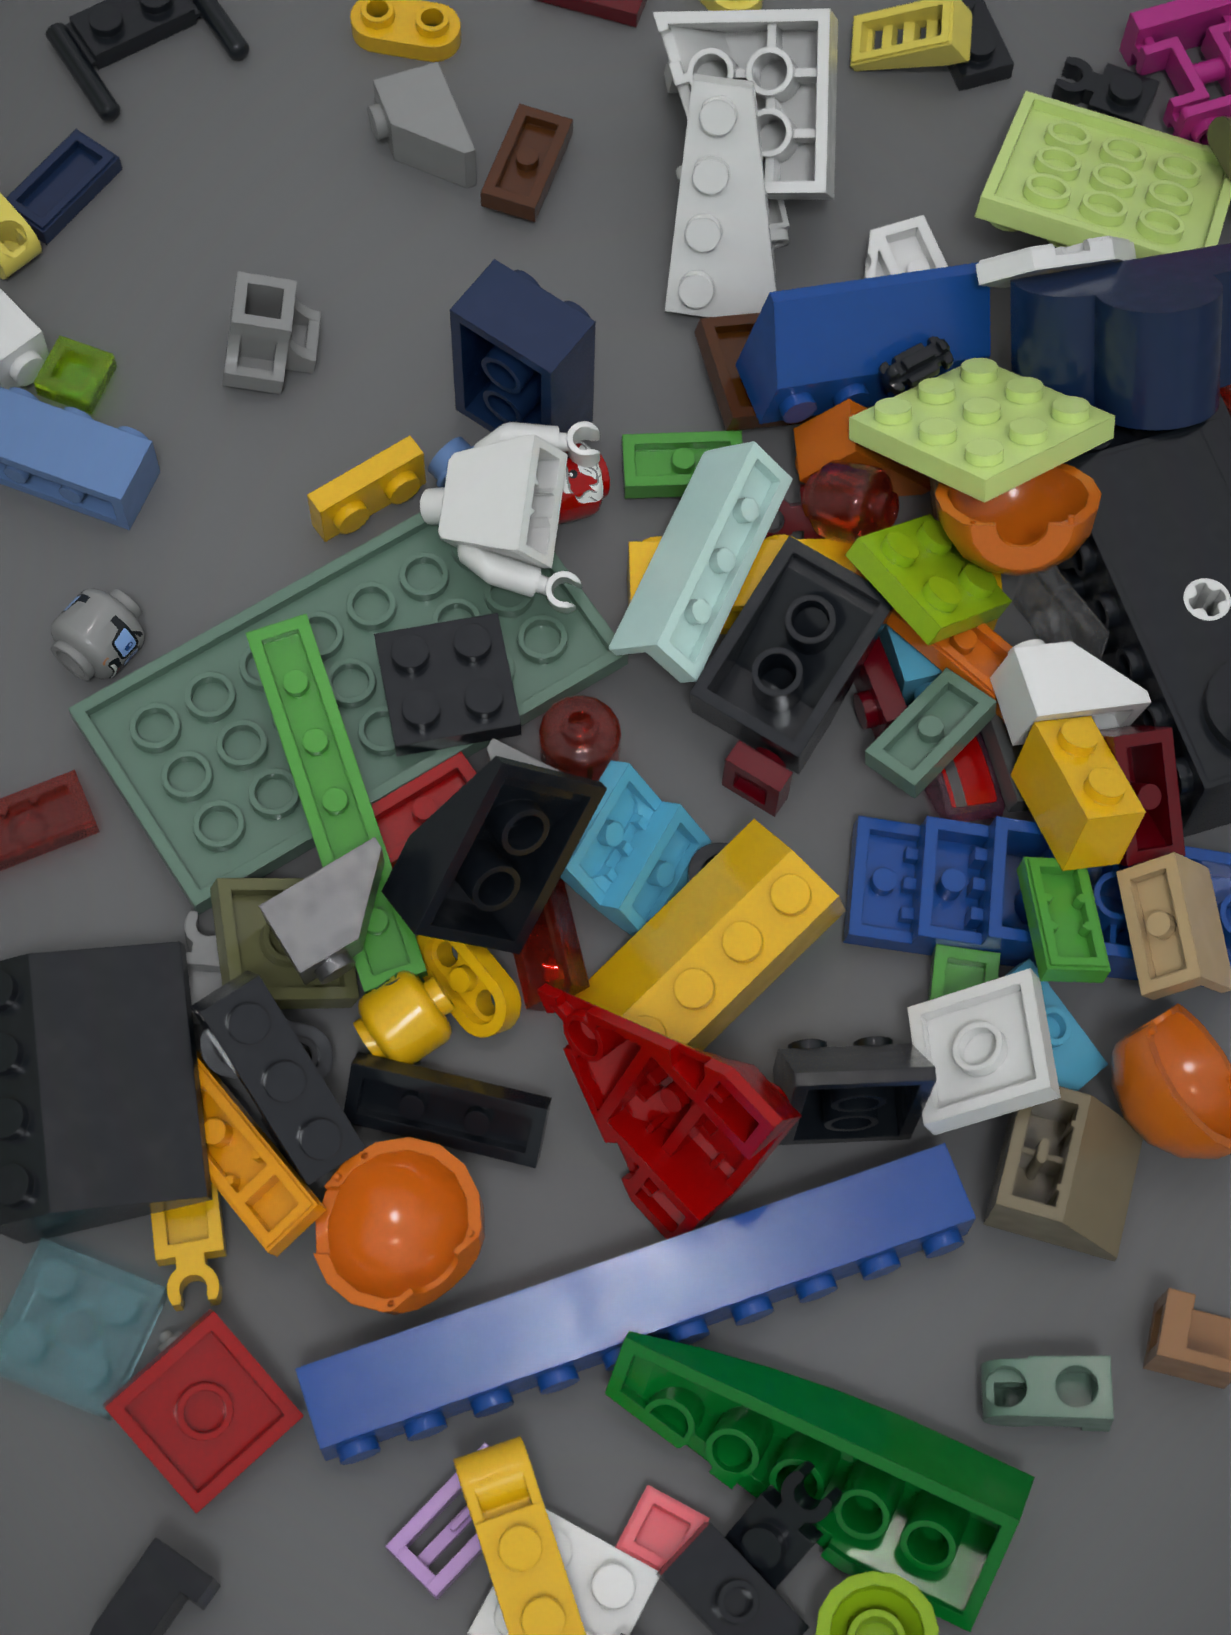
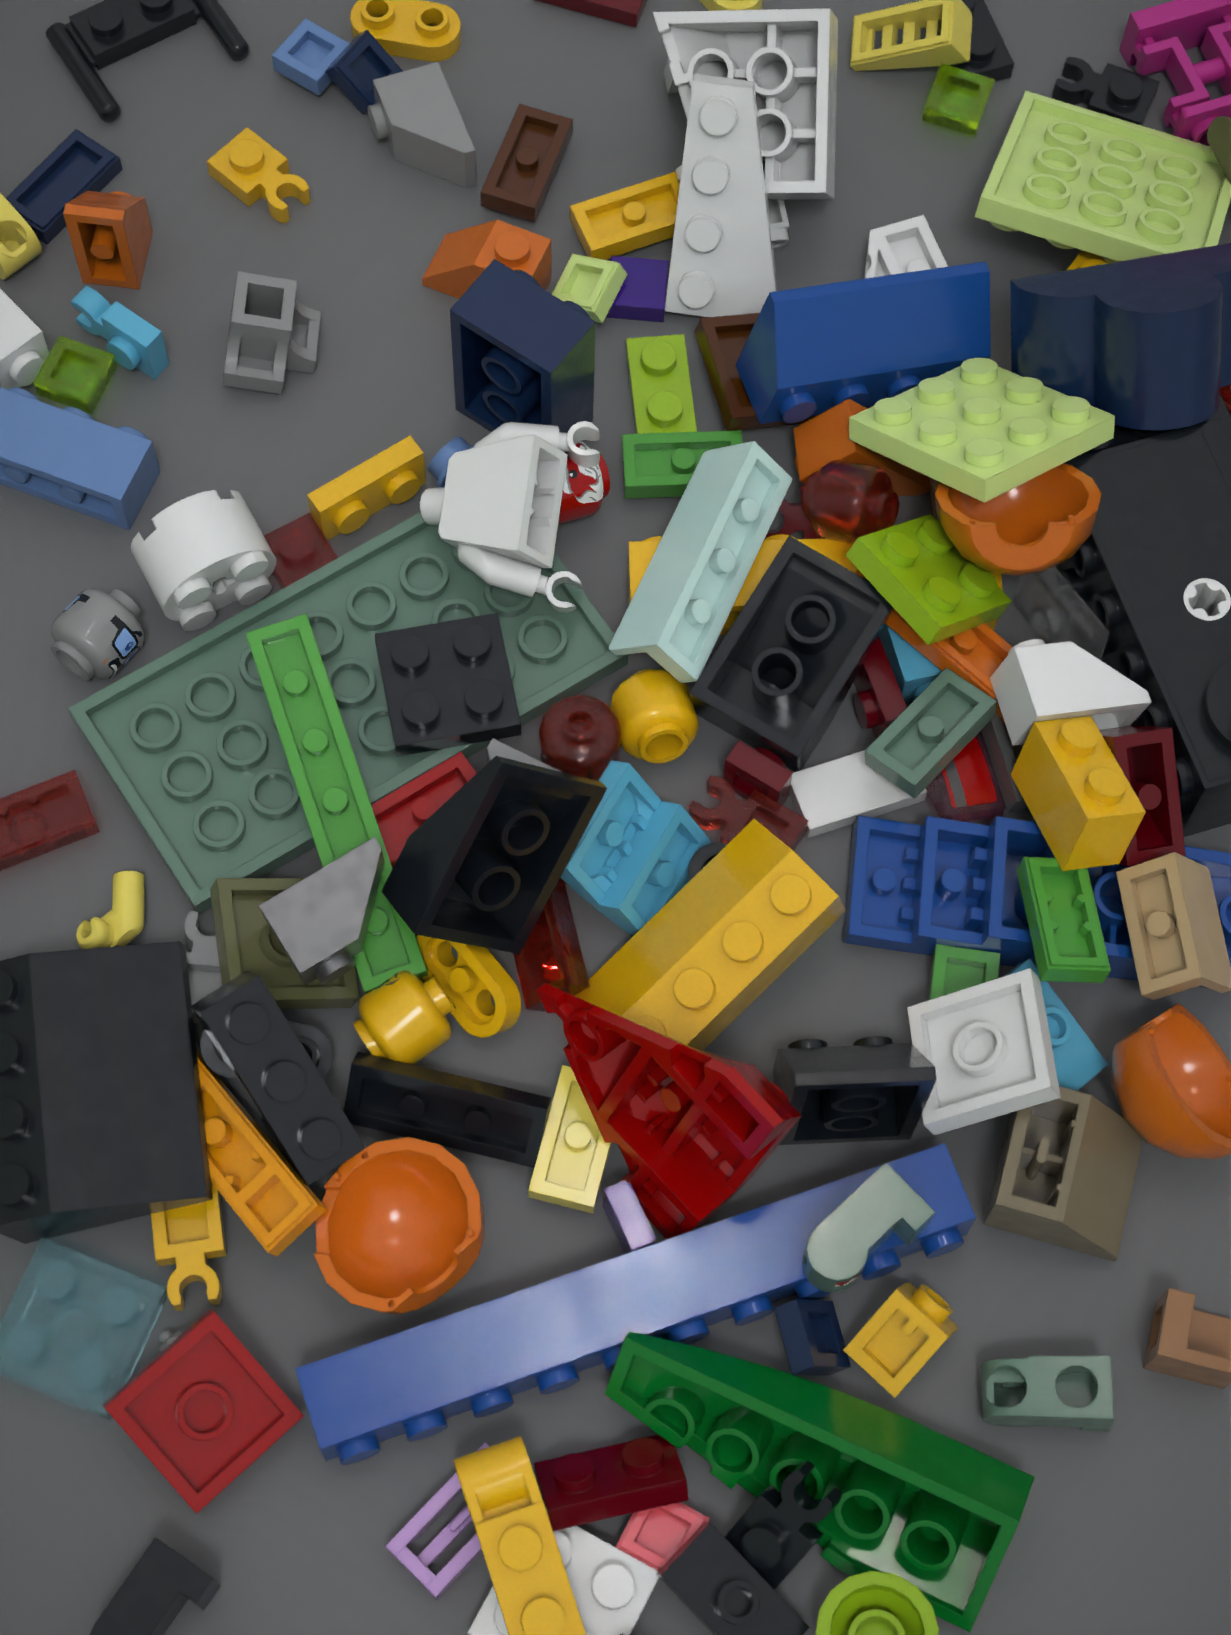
black piece [878,336,954,395] -> none
white tile [975,236,1137,289] -> none
none -> orange slope [63,191,153,290]
none -> medium azure plate [70,286,170,380]
none -> light yellow arm [76,871,145,949]
none -> white brick [131,490,276,631]
none -> yellow plate [206,127,311,224]
none -> clear red plate [264,513,338,589]
none -> medium blue plate [272,18,350,96]
none -> dark blue tile [325,30,403,115]
none -> orange slope [422,219,551,299]
none -> light yellow plate [528,1065,612,1214]
none -> dark red plate [534,1435,689,1531]
none -> yellowish green tile [552,254,628,323]
none -> yellow plate [570,172,680,260]
none -> tile [603,1180,656,1254]
none -> dark purple tile [606,256,669,322]
none -> yellow head [610,669,699,764]
none -> lime plate [625,334,697,434]
none -> clear red plate [689,776,809,851]
none -> dark blue tile [774,1299,851,1376]
none -> white tile [789,750,927,838]
none -> sand green leg [802,1162,935,1293]
none -> yellow bracket [843,1282,958,1398]
none -> clear neon green plate [922,63,995,137]

